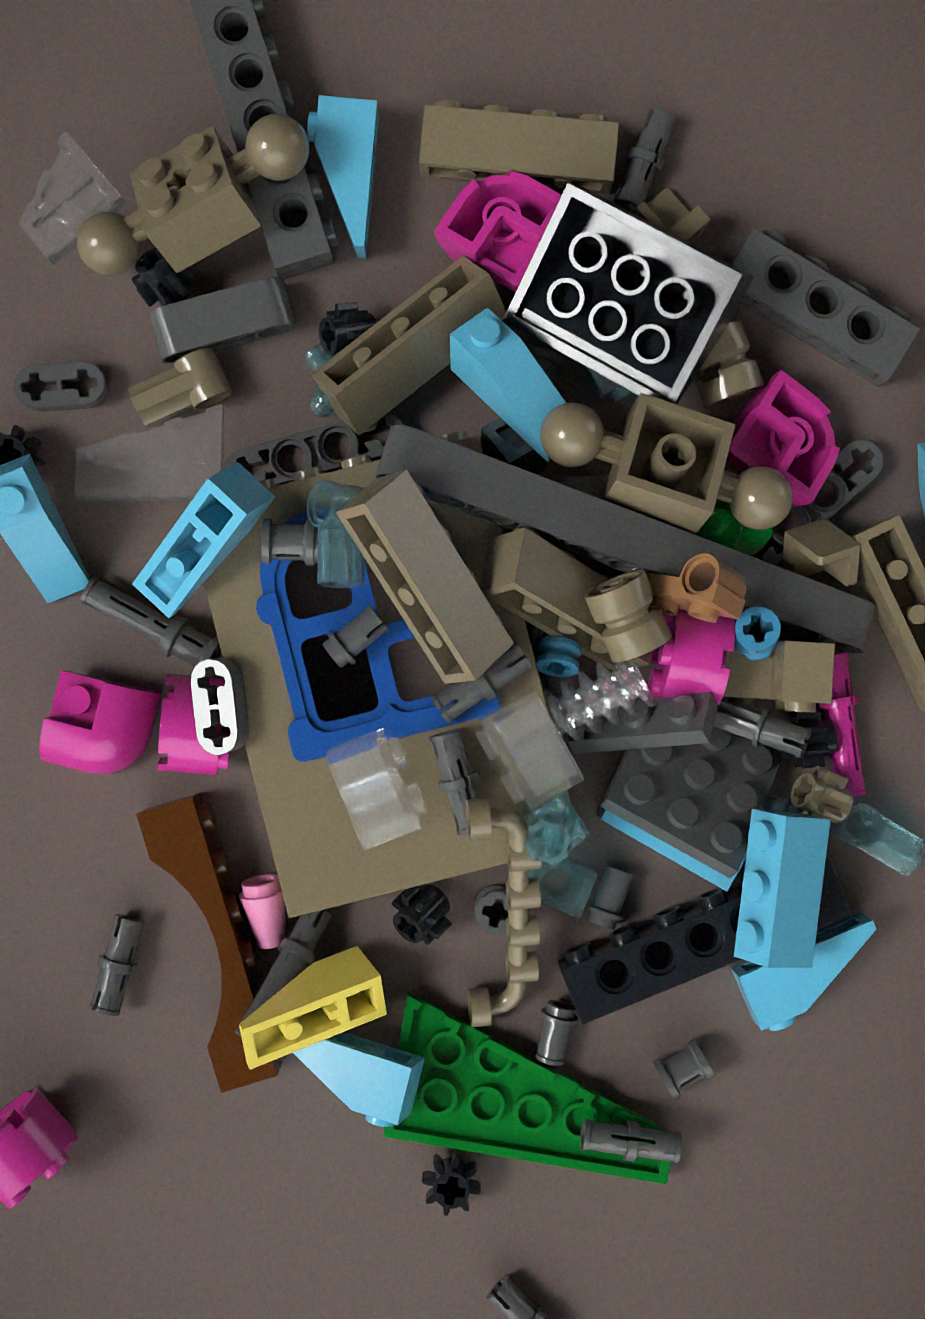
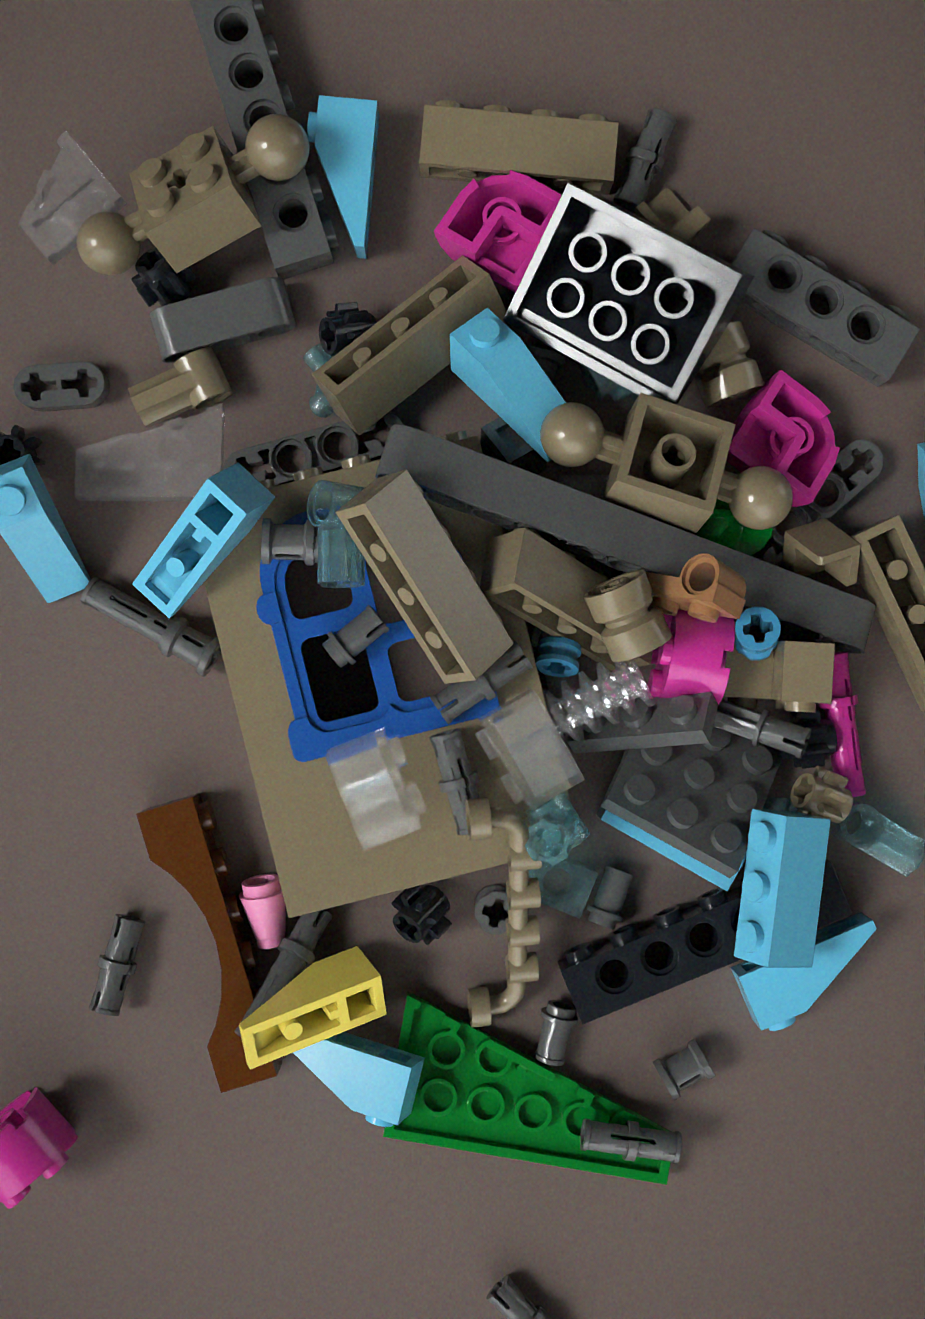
dark pink brick [39,670,162,775] -> none
dark pink brick [158,673,230,775] -> none
beam [191,657,249,755] -> none
black gear [422,1149,481,1216] -> none

